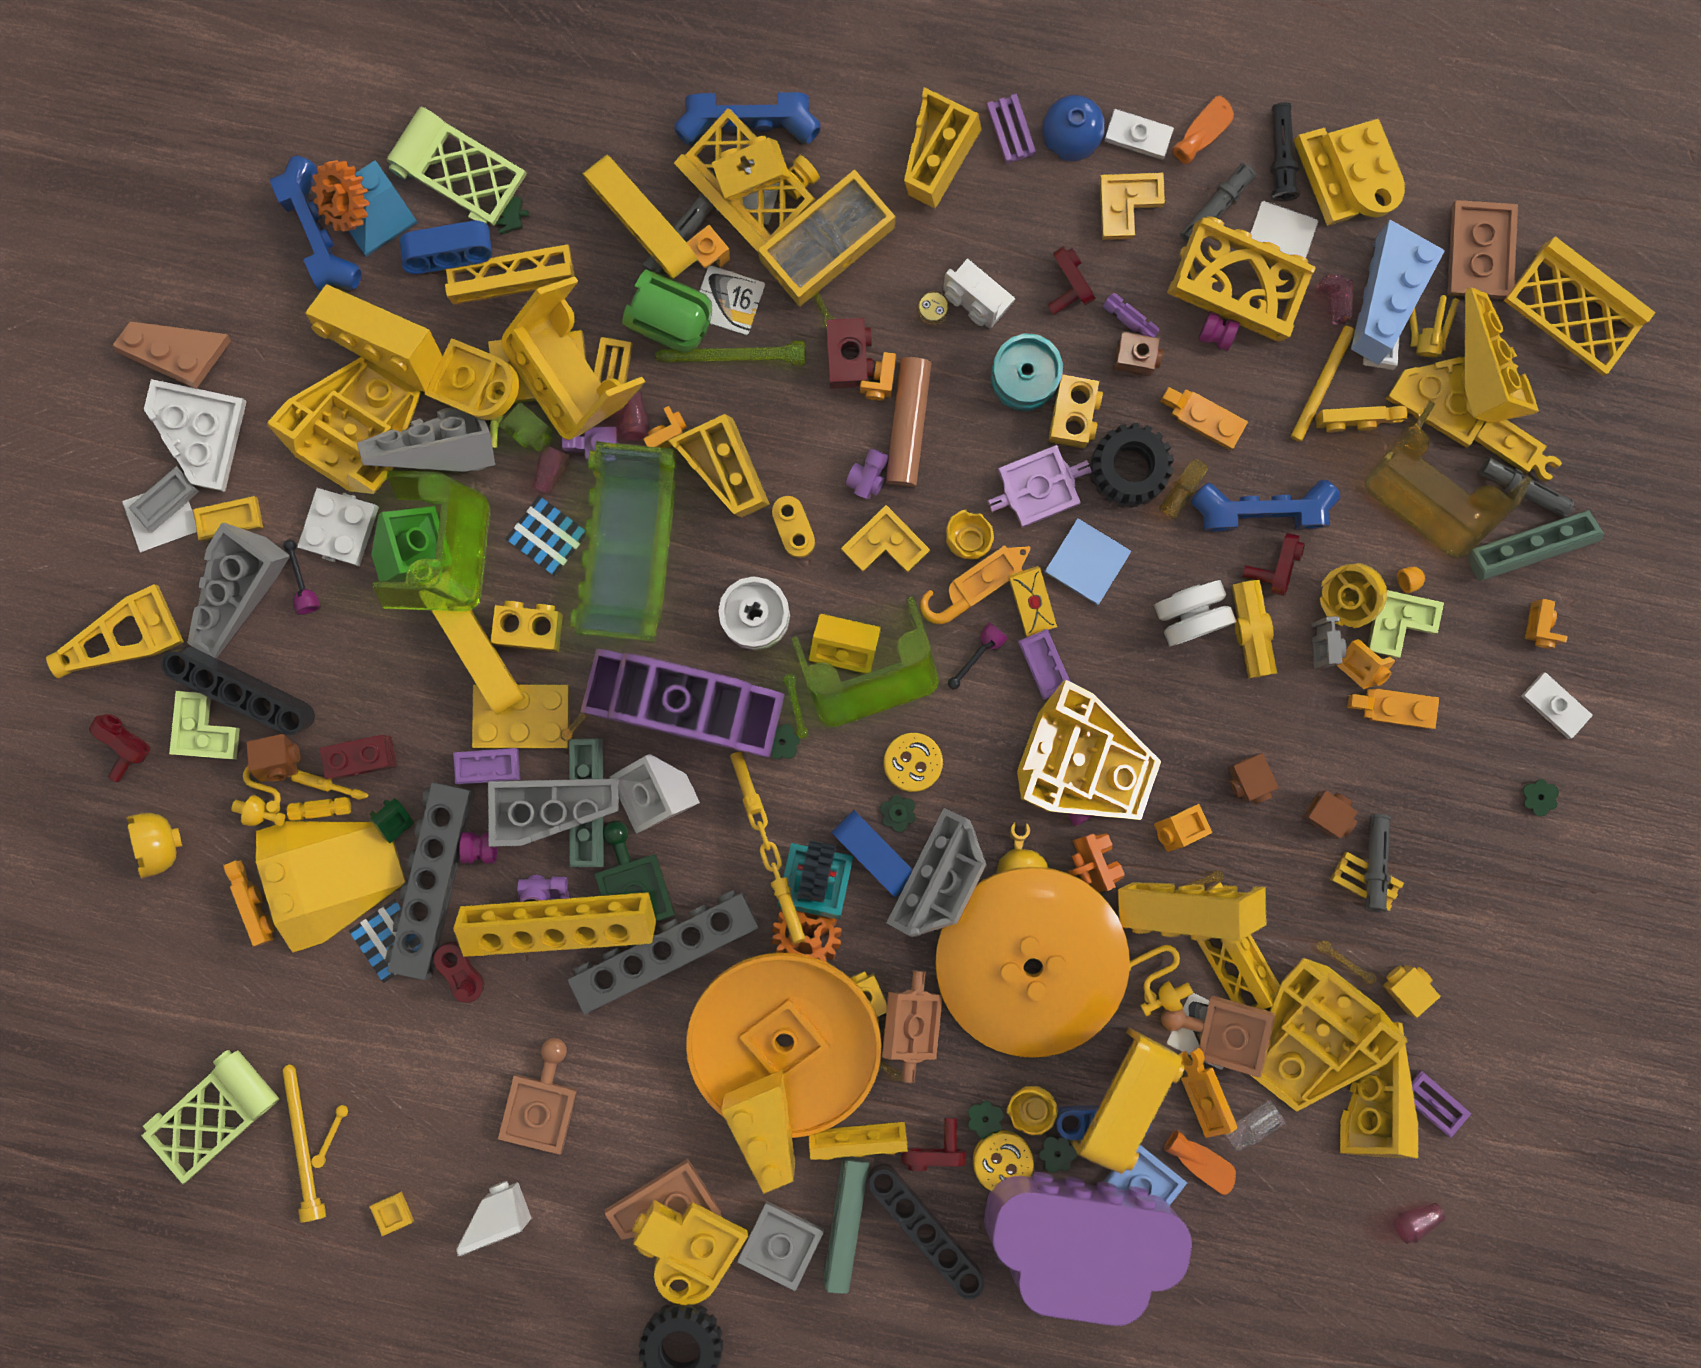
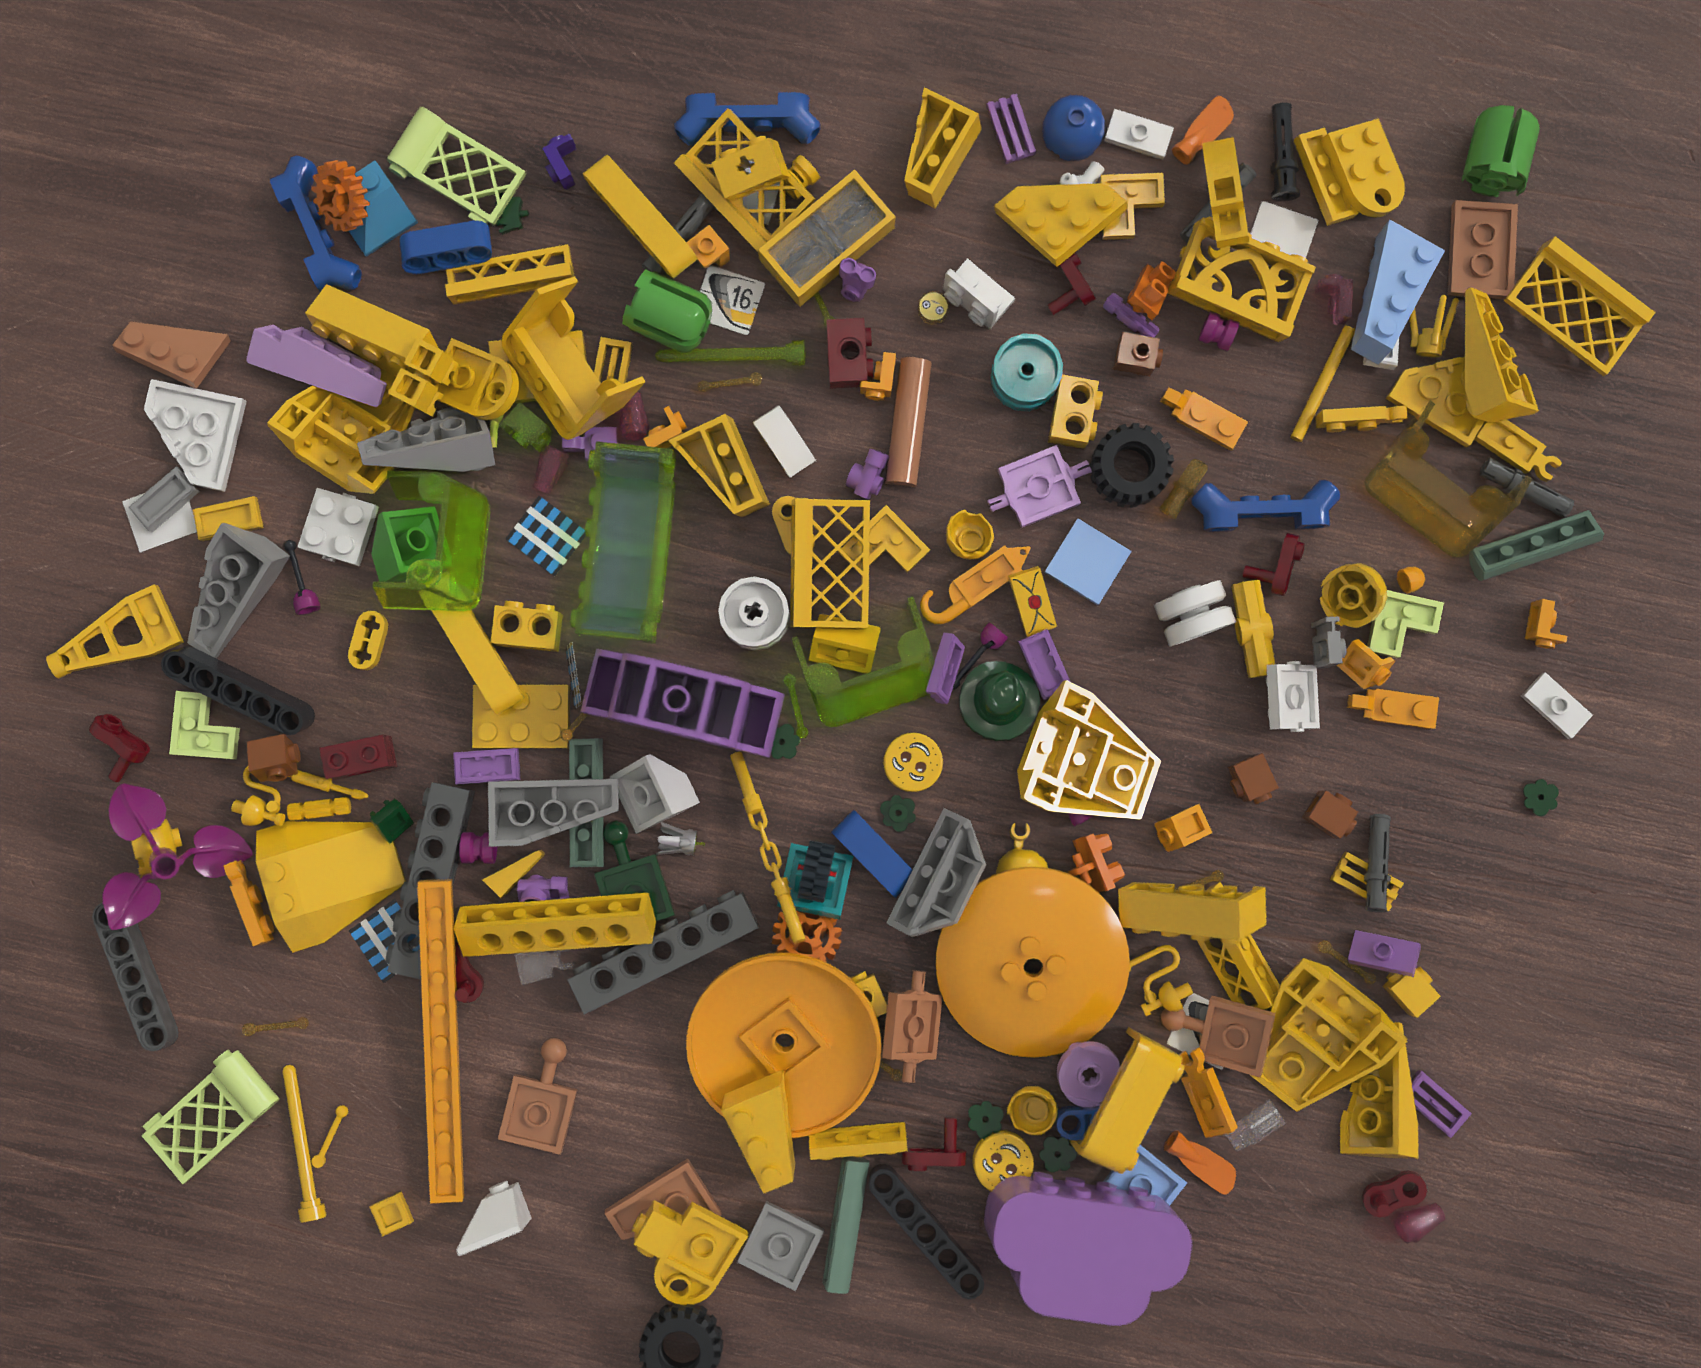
none -> dark grey beam [92,903,179,1051]
none -> magenta plant [102,783,253,930]
none -> clear yellow hinge [242,1017,309,1036]
none -> lavender wedge [246,325,387,407]
none -> yellow beam [348,611,388,670]
none -> yellow legs [388,338,459,417]
none -> light orange plate [417,879,464,1203]
none -> yellow piece [482,850,545,898]
none -> clear plate [514,949,575,985]
none -> dark purple bracket [542,134,577,190]
none -> sticker [565,641,582,710]
none -> flat silver piece [656,822,705,856]
none -> clear yellow hinge [697,372,762,393]
none -> white slope [752,405,816,477]
none -> yellow fence [790,498,870,628]
none -> medium lavender plate [839,258,876,302]
none -> medium lavender tile [926,633,965,704]
none -> dark green hat [959,661,1040,741]
none -> yellow plate [994,183,1128,267]
none -> lavender plate [1057,1041,1120,1108]
none -> white arm [1060,161,1105,185]
none -> orange hips [1127,261,1176,320]
none -> yellow slope [1202,137,1250,248]
none -> white plate [1266,661,1320,732]
none -> medium lavender plate [1348,930,1421,977]
none -> dark red piece [1362,1170,1427,1217]
none -> bright green cylinder [1462,105,1540,197]

